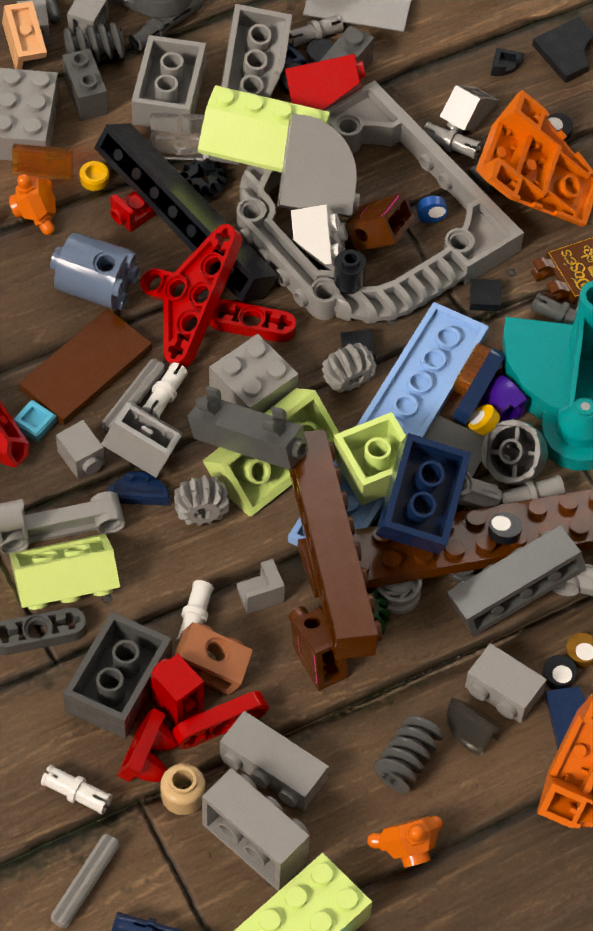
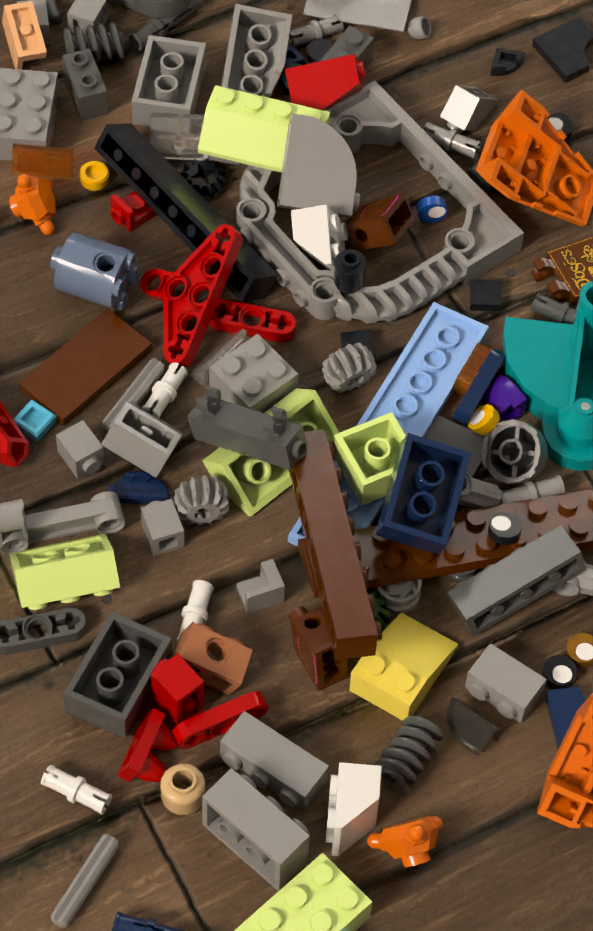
none -> light grey brick [141,499,185,556]
none -> clear slope [189,329,247,387]
none -> white slope [326,762,381,856]
none -> light yellow slope [349,612,458,721]
none -> light grey hinge [408,15,431,40]

